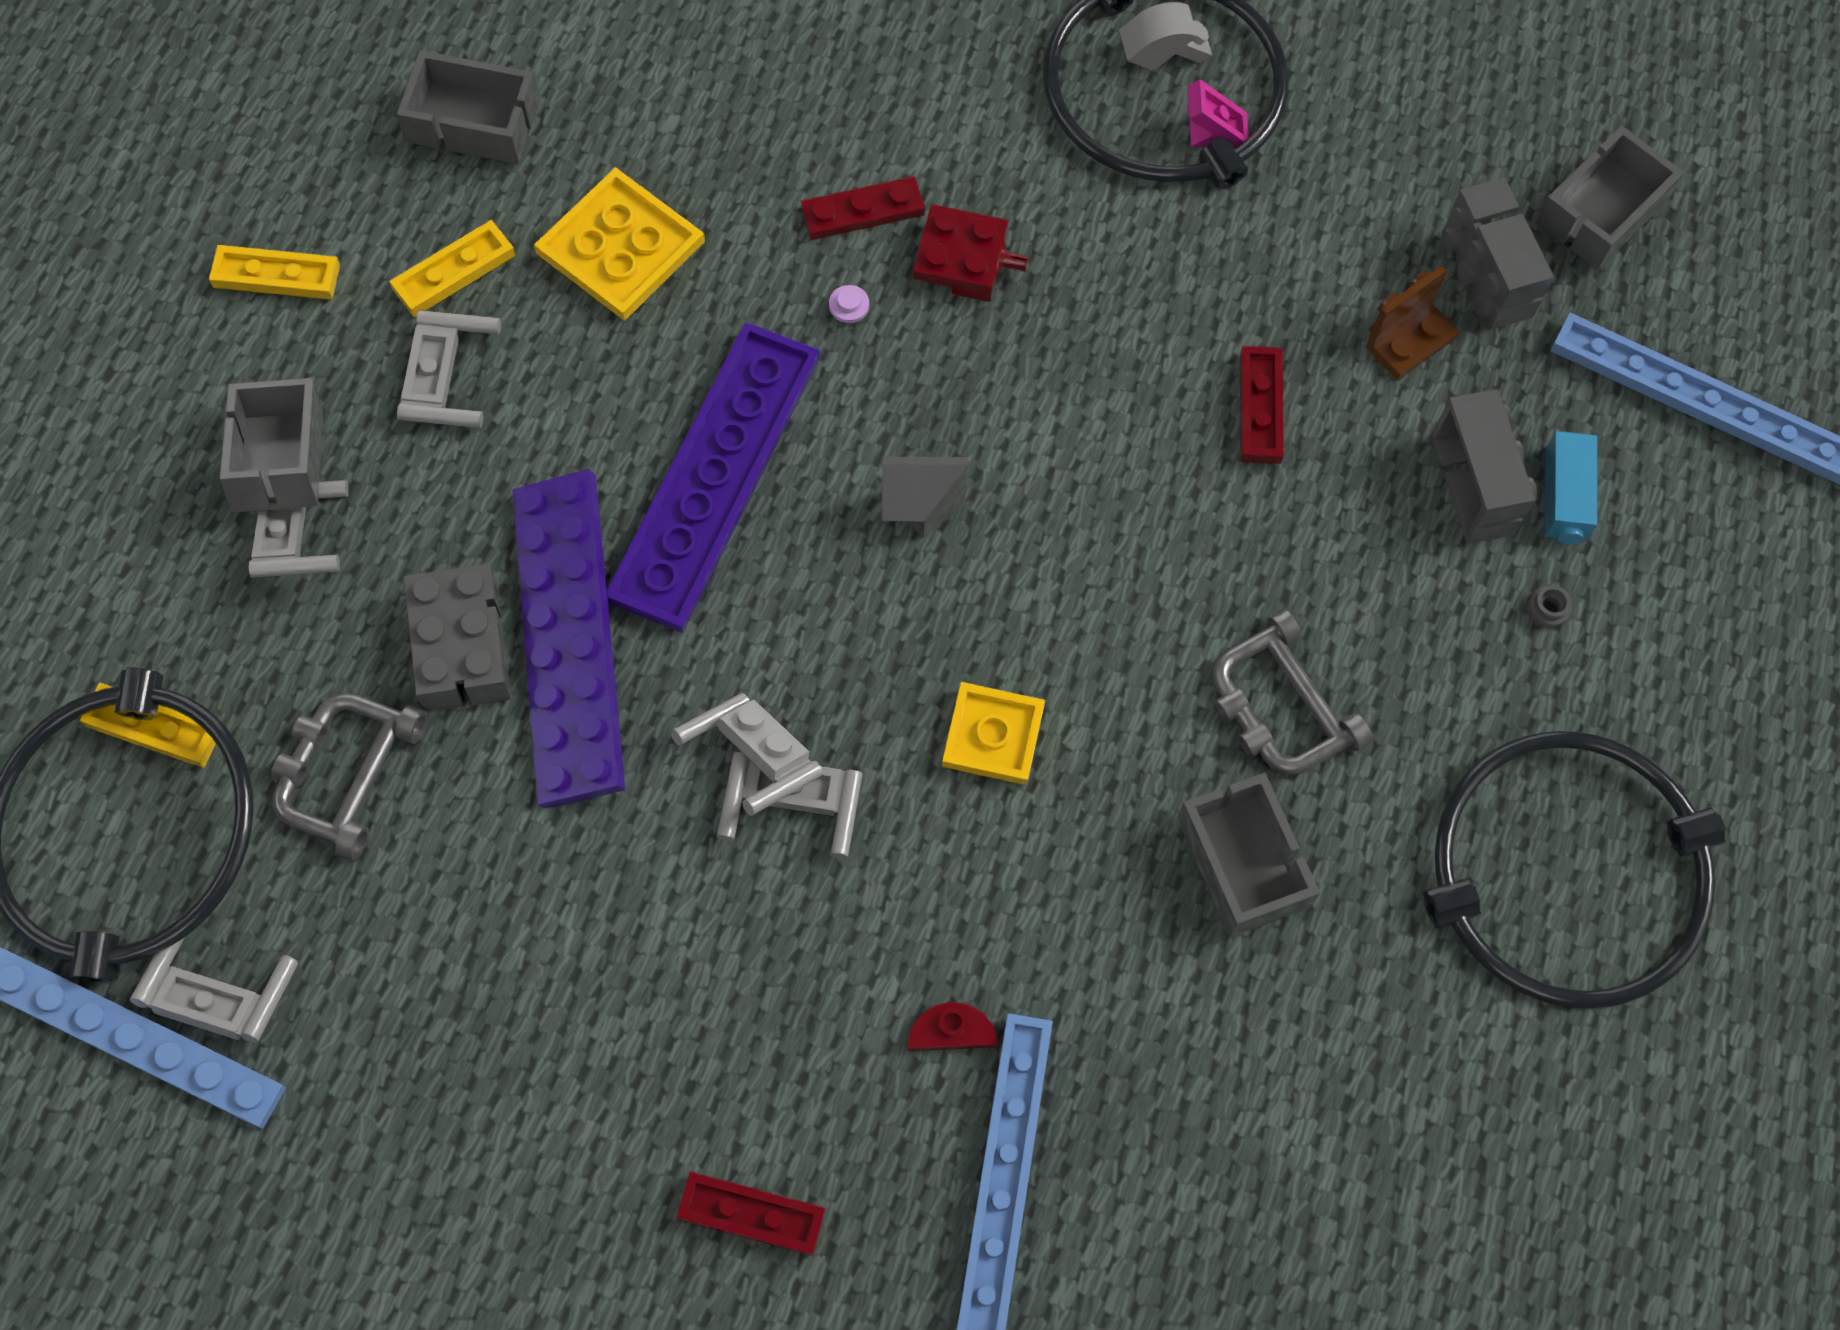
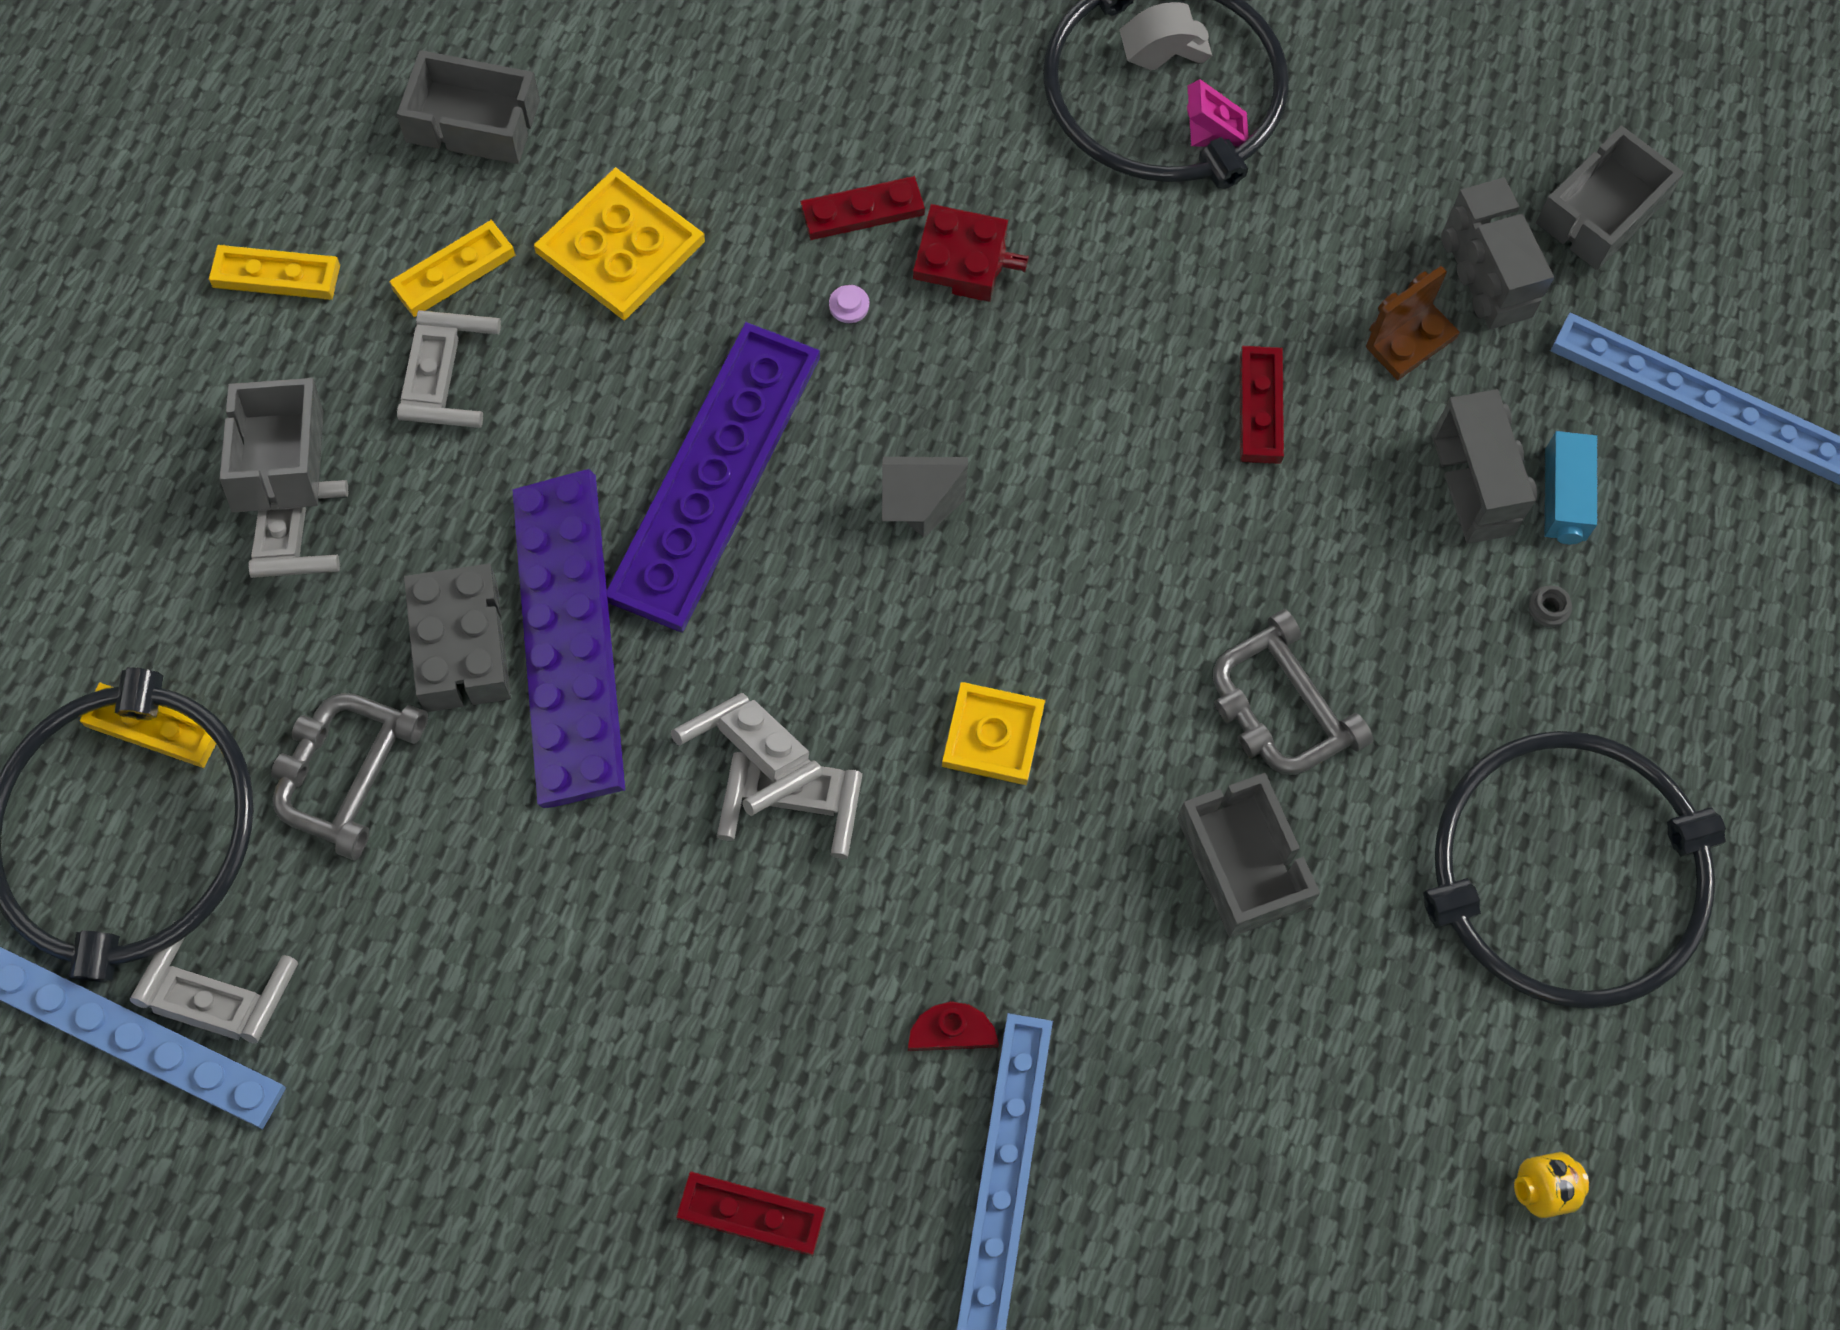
none -> yellow head [1514,1152,1589,1218]

